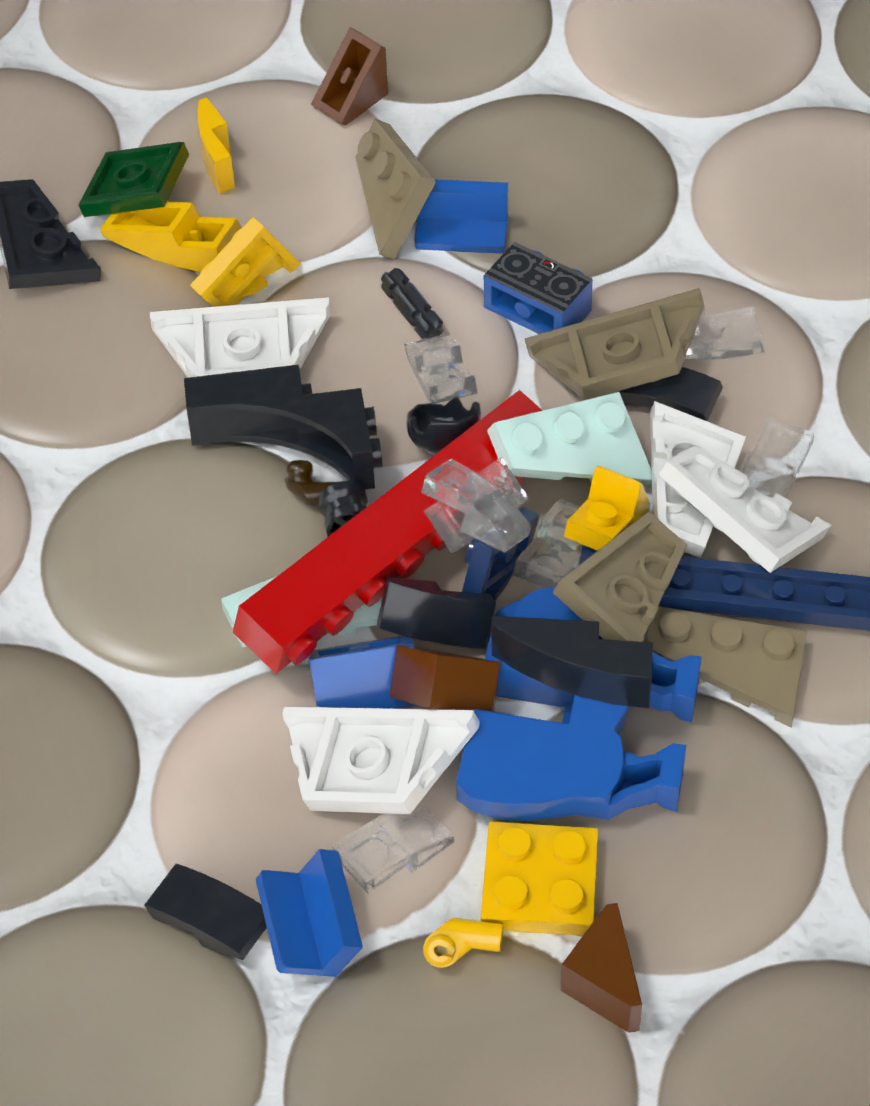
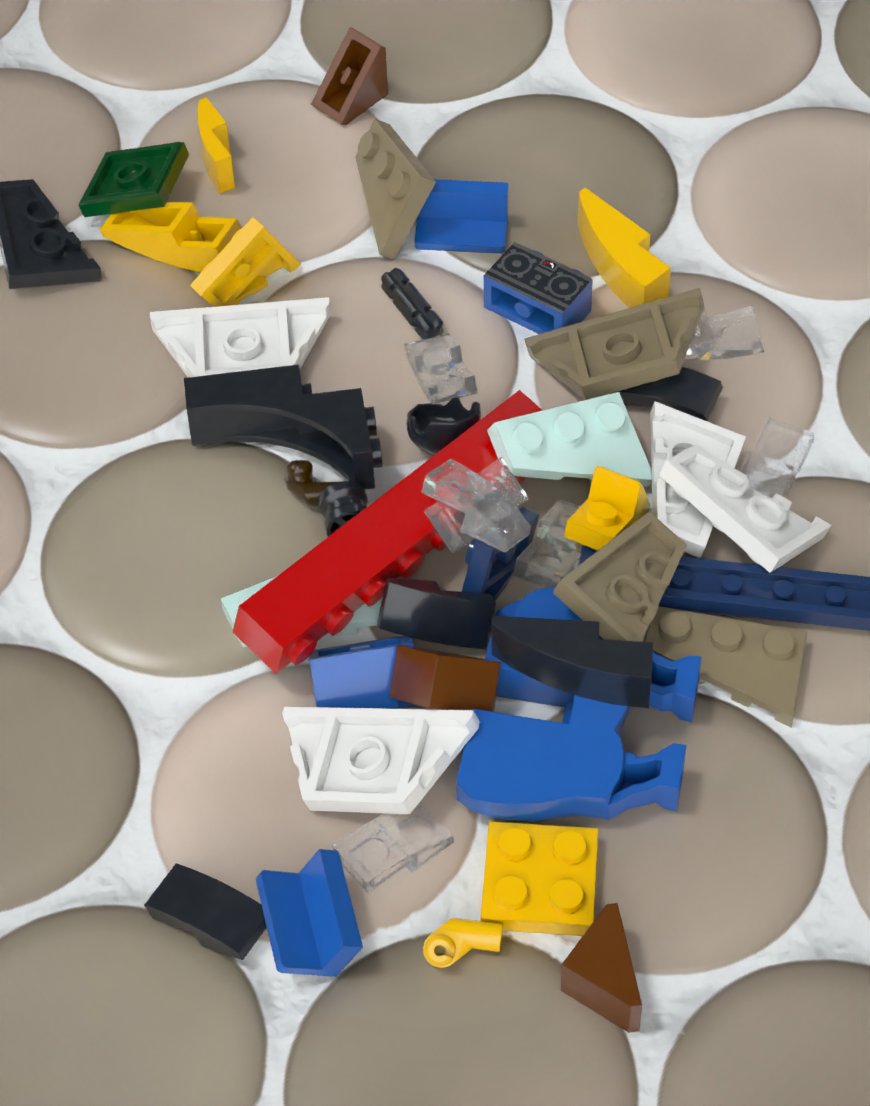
none -> yellow slope [578,188,671,308]

